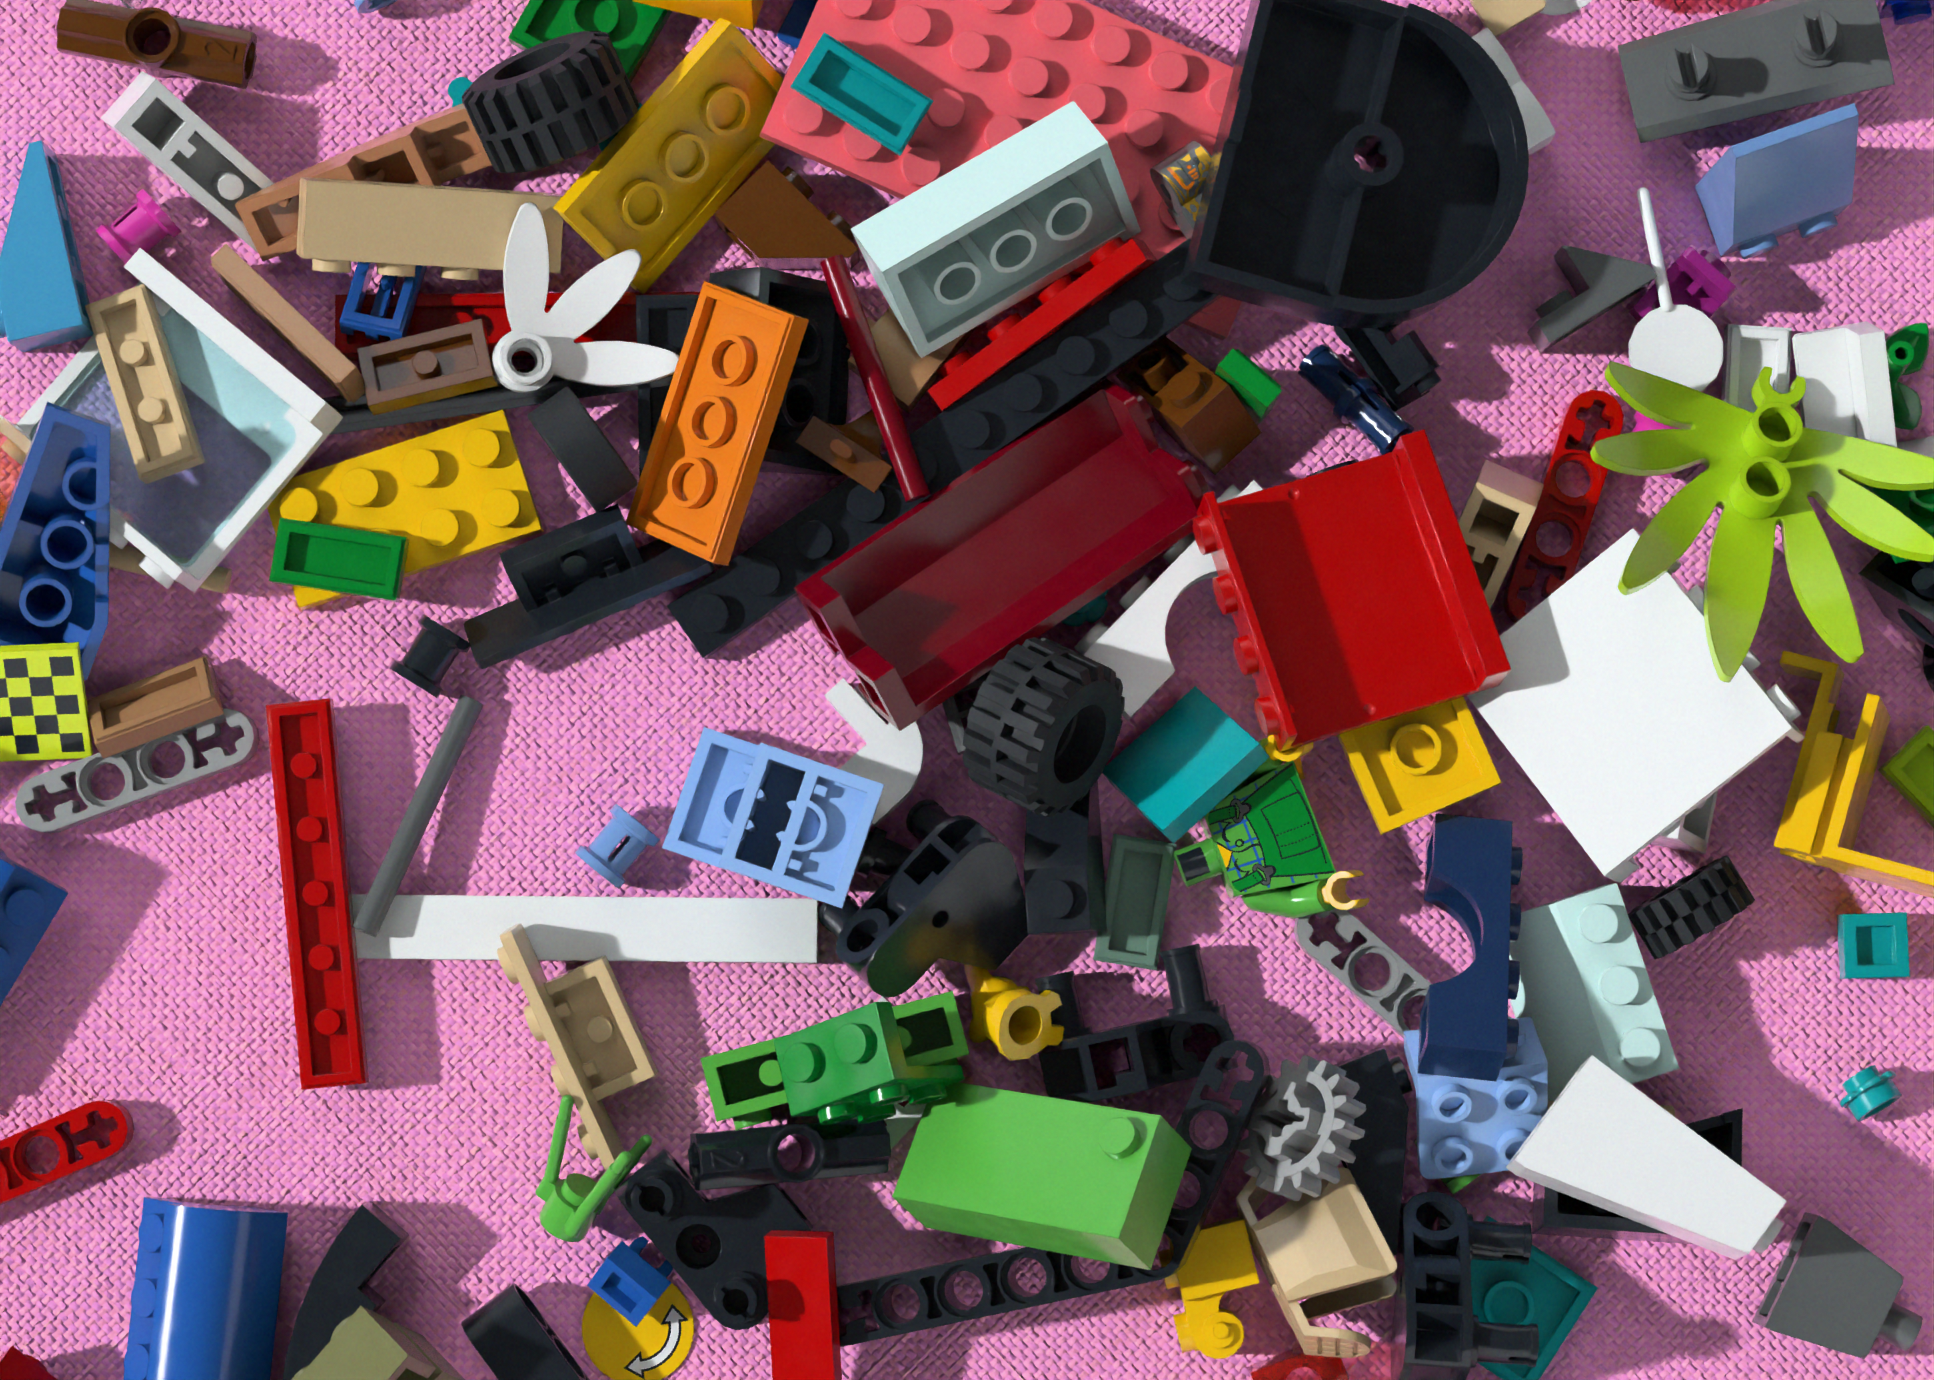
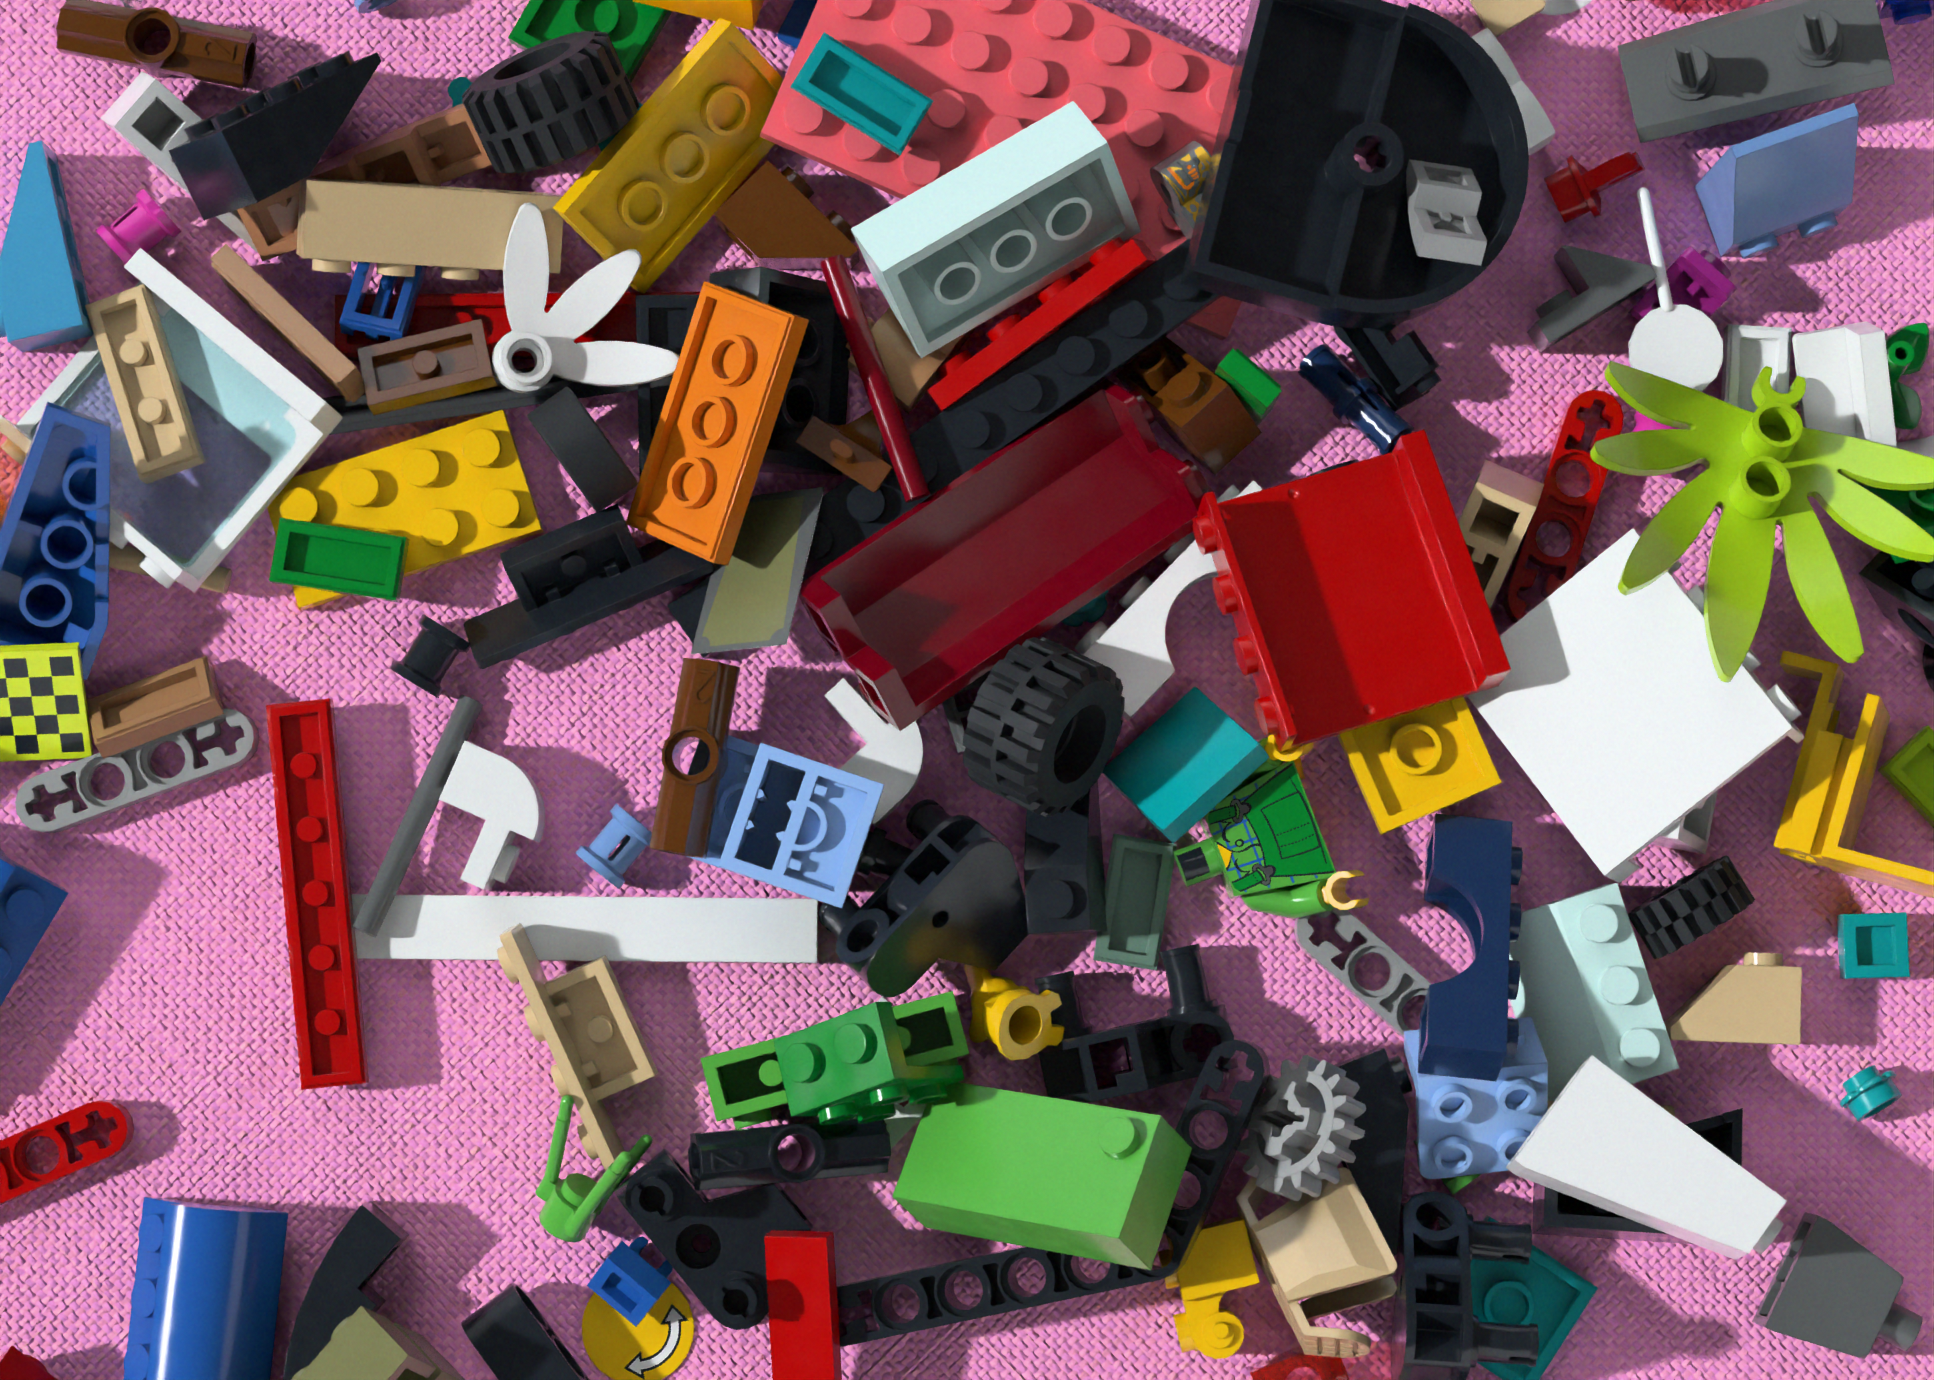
none -> black slope [169,50,381,220]
none -> white brick [439,741,545,891]
none -> reddish brown piece [649,658,740,859]
none -> olive sticker [691,487,825,654]
none -> light grey slope [1406,159,1487,266]
none -> red piece [1544,152,1646,223]
none -> tan slope [1664,952,1802,1045]

